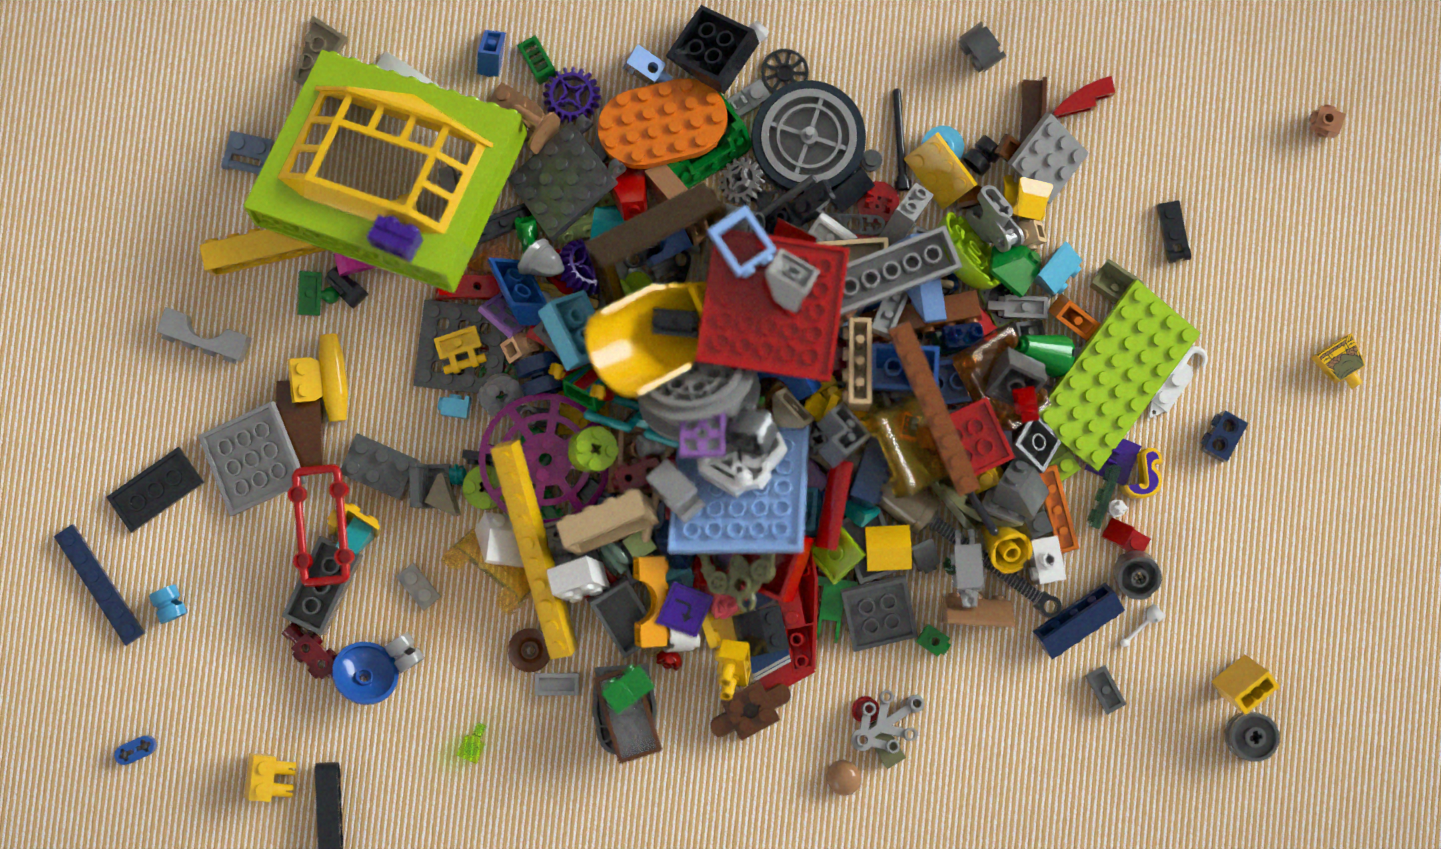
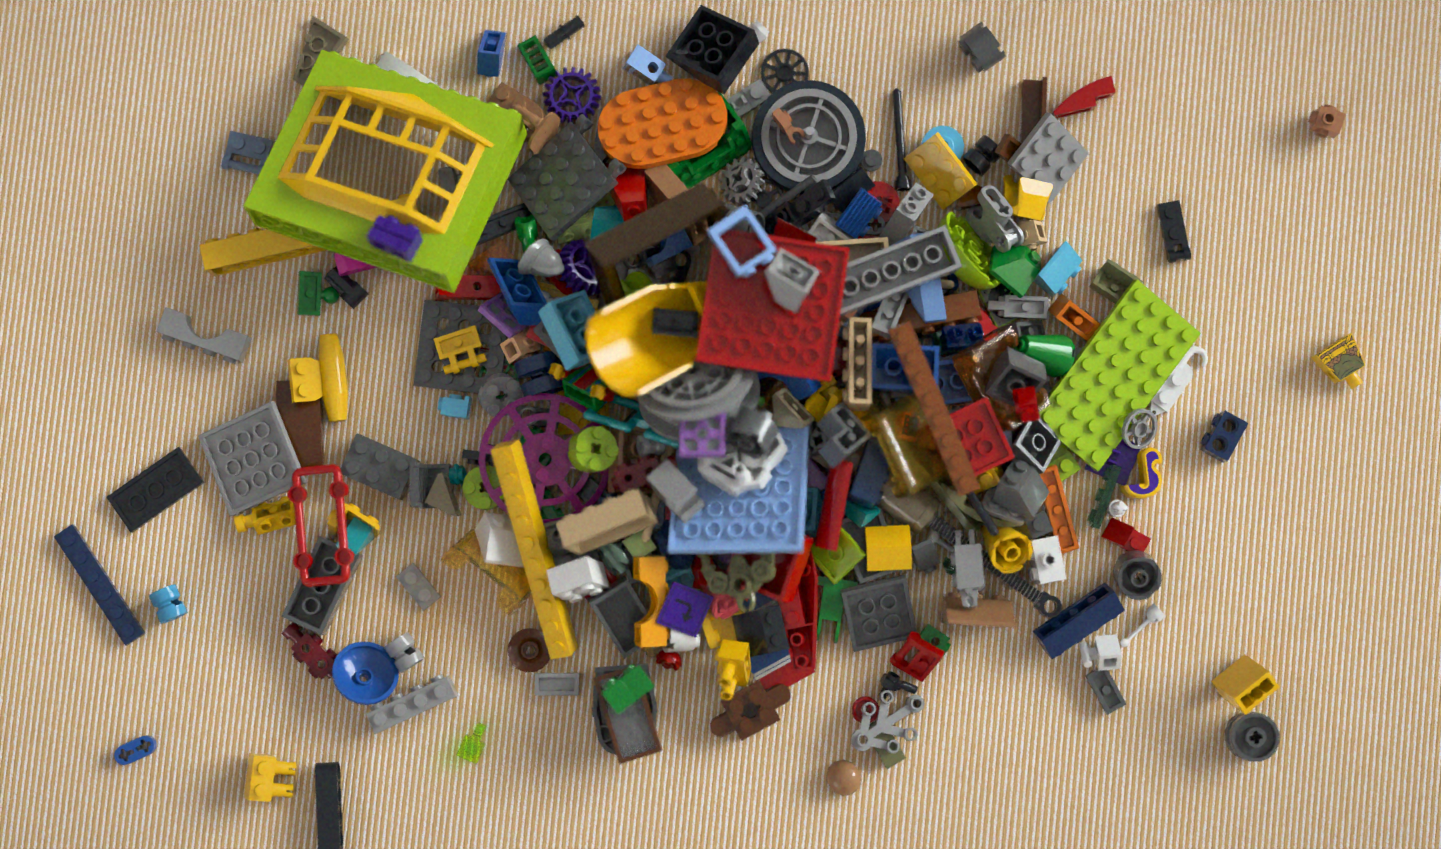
none -> yellow brick [234,496,295,535]
none -> light grey brick [366,674,459,734]
none -> black axle [544,15,585,49]
none -> nougat plate [771,107,805,145]
none -> blue brick [835,187,883,239]
none -> black piece [879,671,918,699]
none -> red plate [890,631,944,682]
none -> white hand [927,529,954,552]
none -> white brick [1079,634,1122,671]
none -> light grey wheel [1121,408,1158,449]

